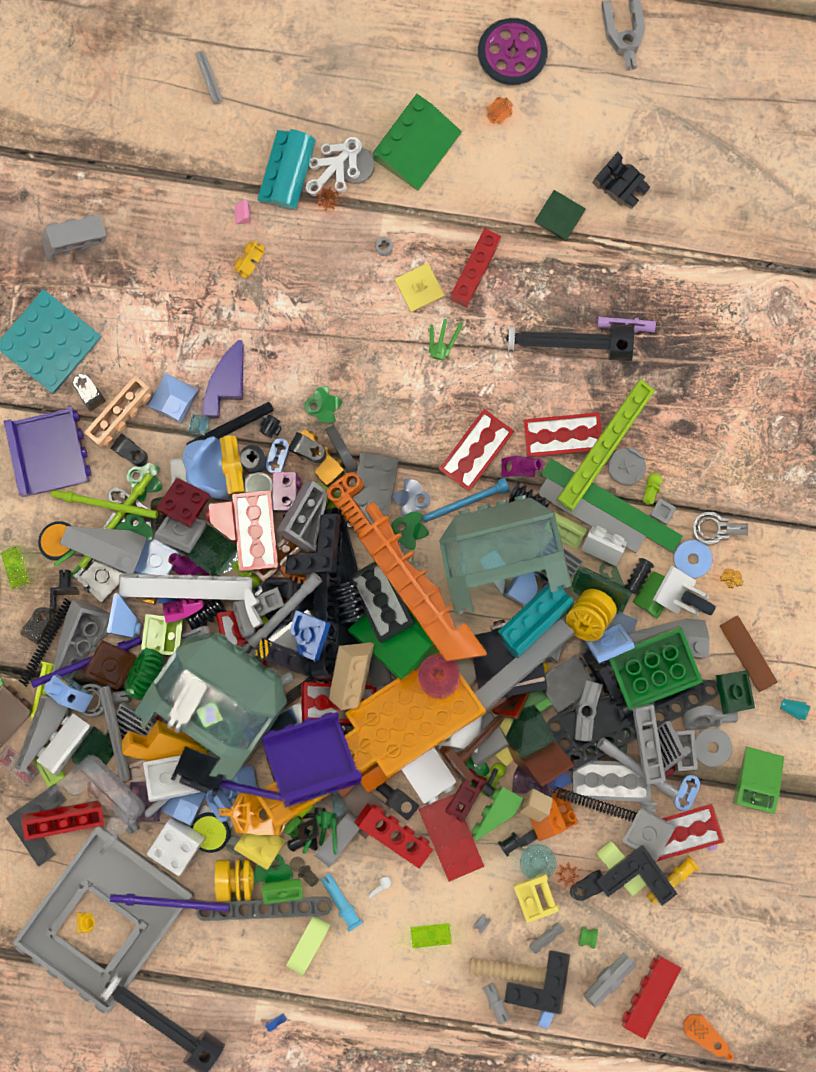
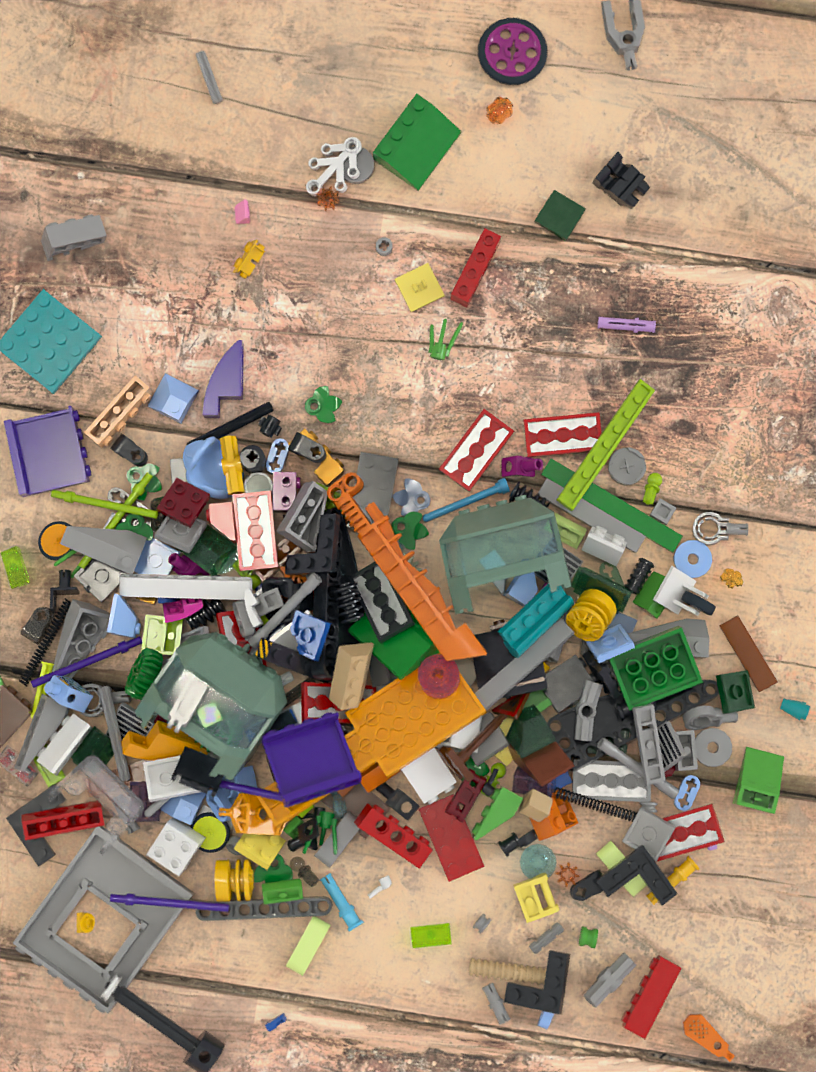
clear smoke piece [73,374,106,412] -> none
reddish brown plate [83,640,137,690] -> none
clear light blue plate [188,414,209,436] -> none
teal brick [257,129,316,210] -> none
dark grey piece [325,425,357,473] -> none
black piece [506,324,634,361] -> none

